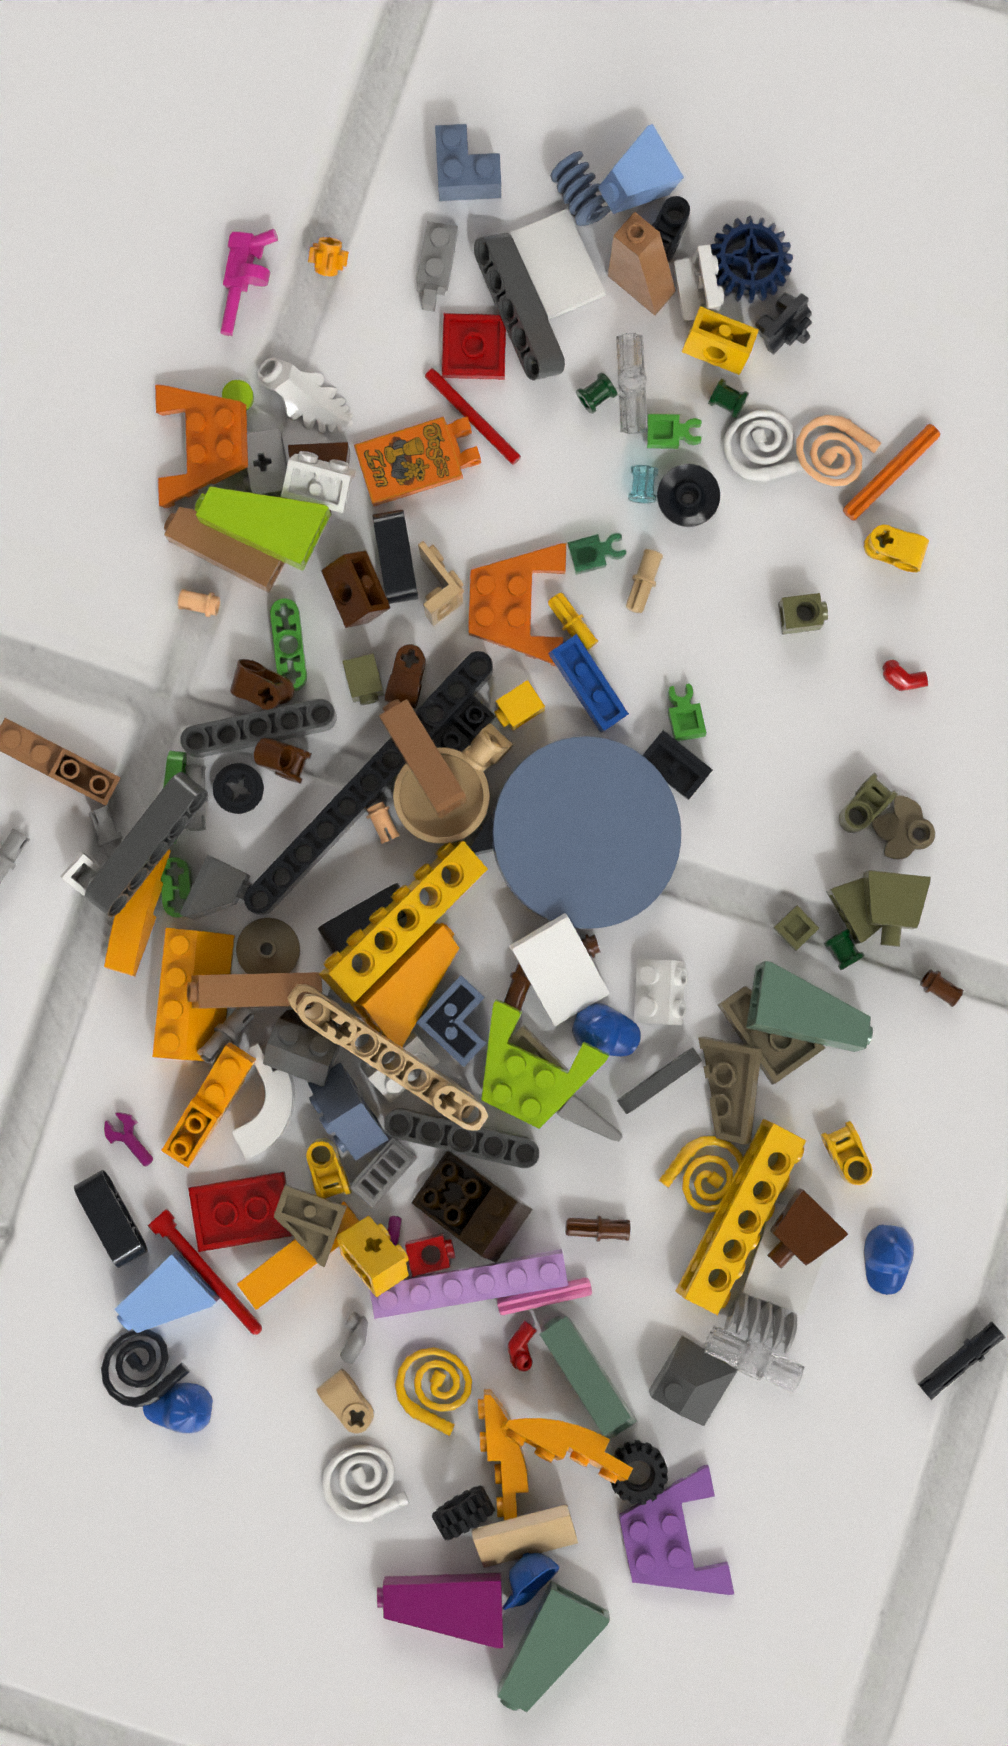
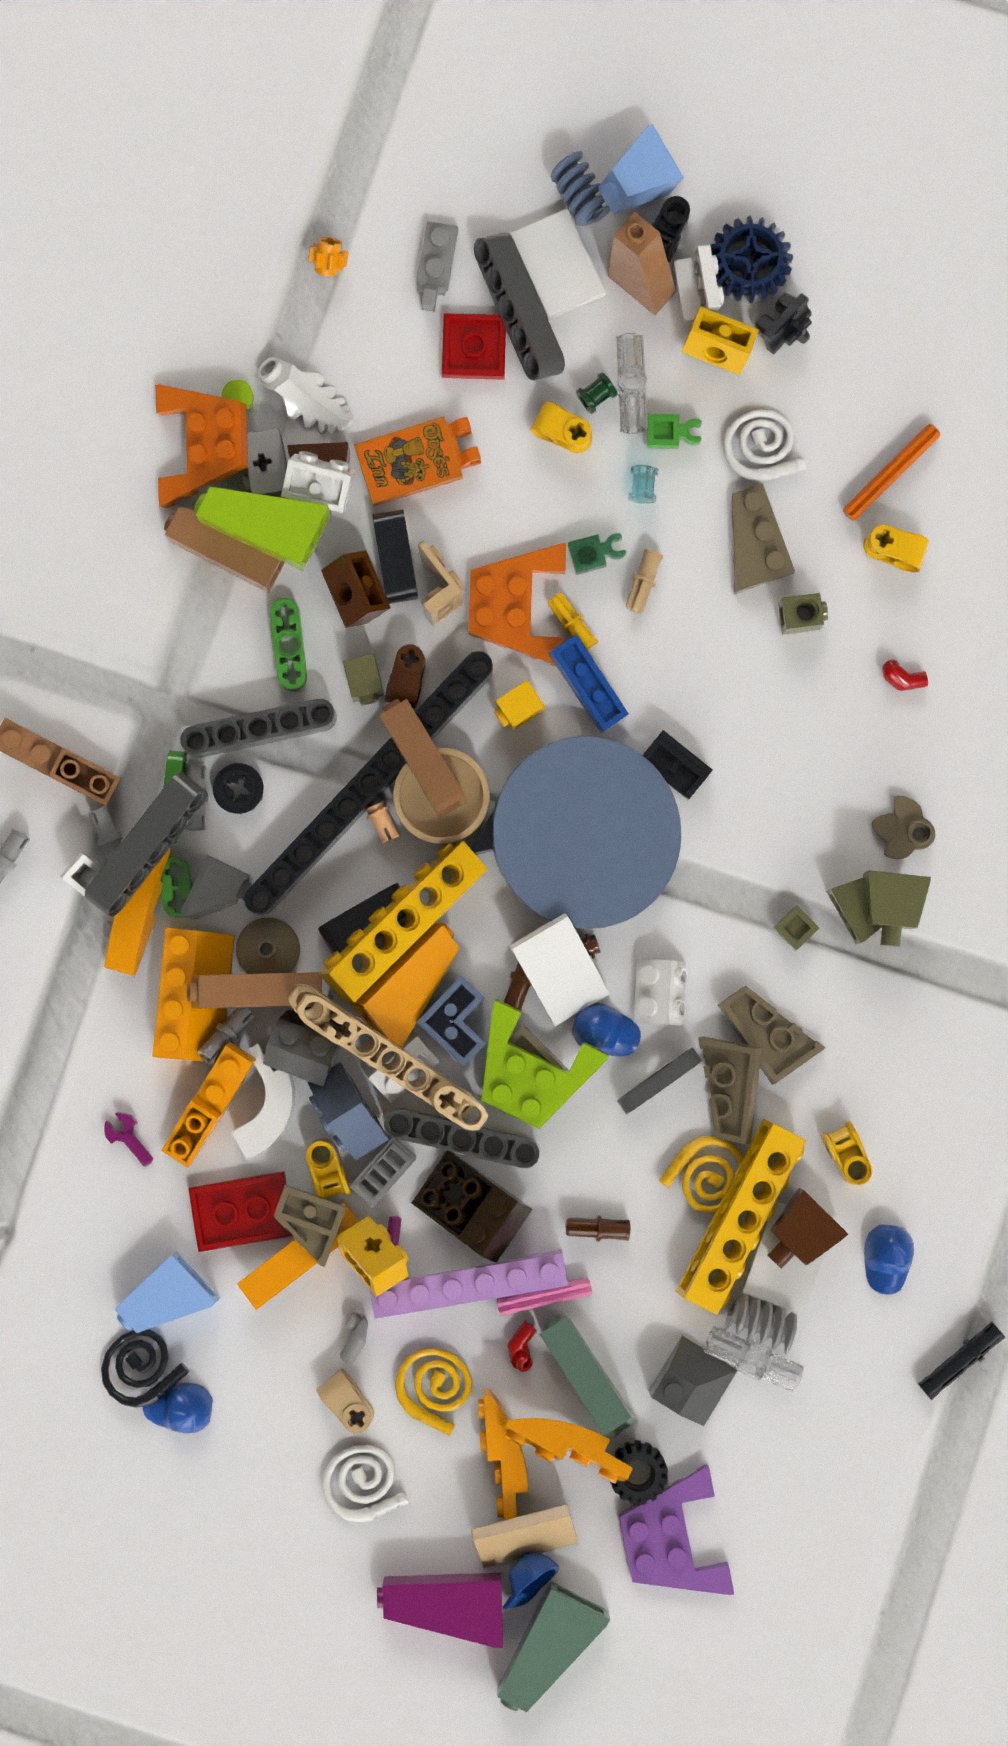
black beam [74,1170,148,1268] -> none
red piece [147,1209,262,1335] -> none
light nougat pin [178,589,220,617] -> none
dark pink piece [220,229,278,336] -> none
reddish brown piece [230,659,294,710] -> none
reddish brown piece [254,738,312,784] -> none
red brick [405,1232,456,1277] -> none
red bar [424,368,521,465] -> none
black slope [432,695,496,752] -> none
black tyre [432,1485,496,1541] -> none
sand blue brick [435,124,501,201] -> none
tan piece [462,723,513,772] -> none
light grey slope [557,1094,623,1142] -> none
black dish [657,464,720,527] -> none
bright green plate [668,683,707,741] -> none
dark green bush [708,378,749,419] -> none
sand green slope [746,961,873,1052] -> none
light nougat piece [796,415,881,487] -> none
dark green bush [823,928,865,970] -> none
olive piece [839,773,898,833] -> none
reddish brown pin [920,969,964,1007] -> none
none -> yellow piece [530,401,592,453]
none -> dark tan wing [732,483,795,594]

